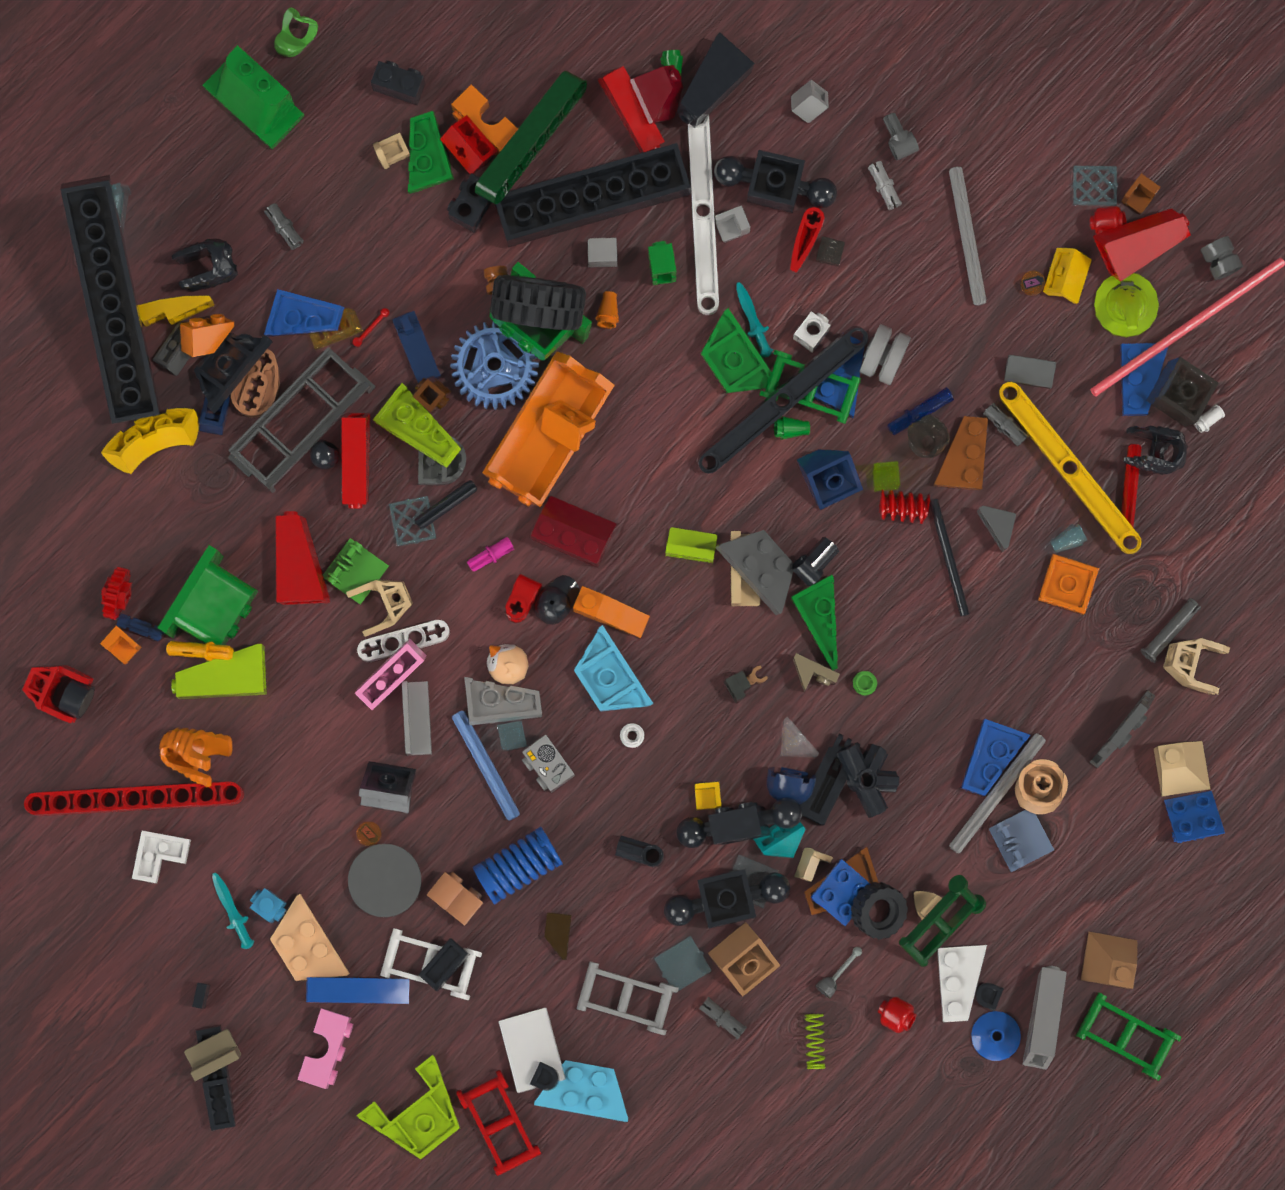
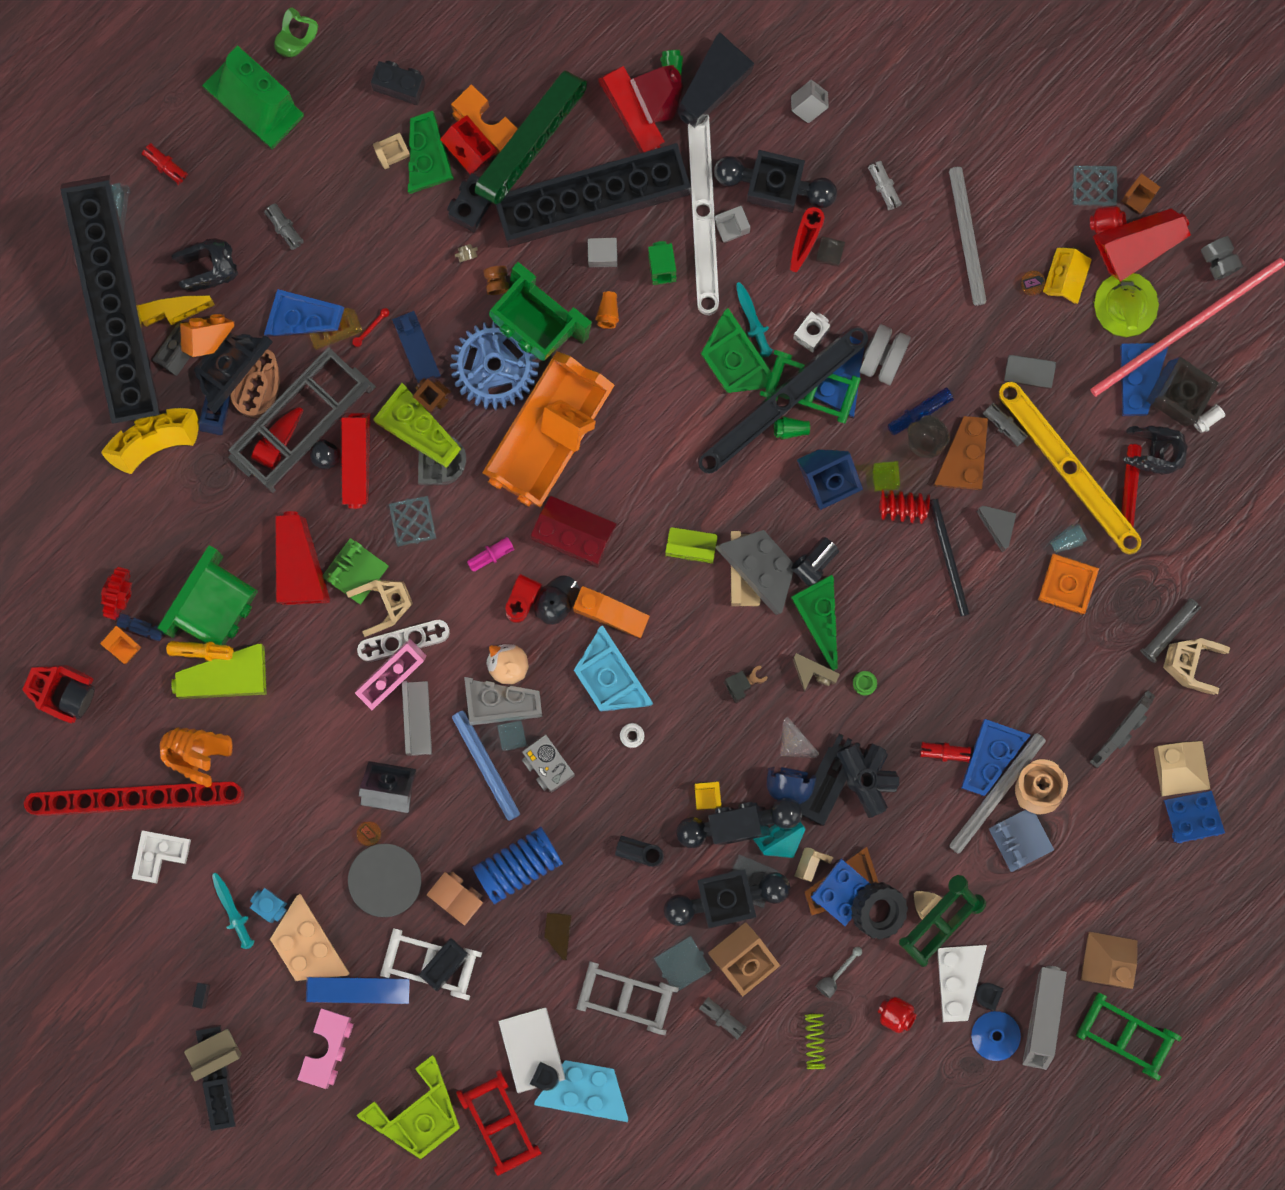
black axle [414,480,477,530] -> none
black tyre [490,275,586,330] -> none
dark grey axle [883,113,919,161] -> none
none -> red pin [142,143,188,185]
none -> red piece [251,407,304,470]
none -> dark tan plate [454,244,478,262]
none -> red pin [920,741,971,763]

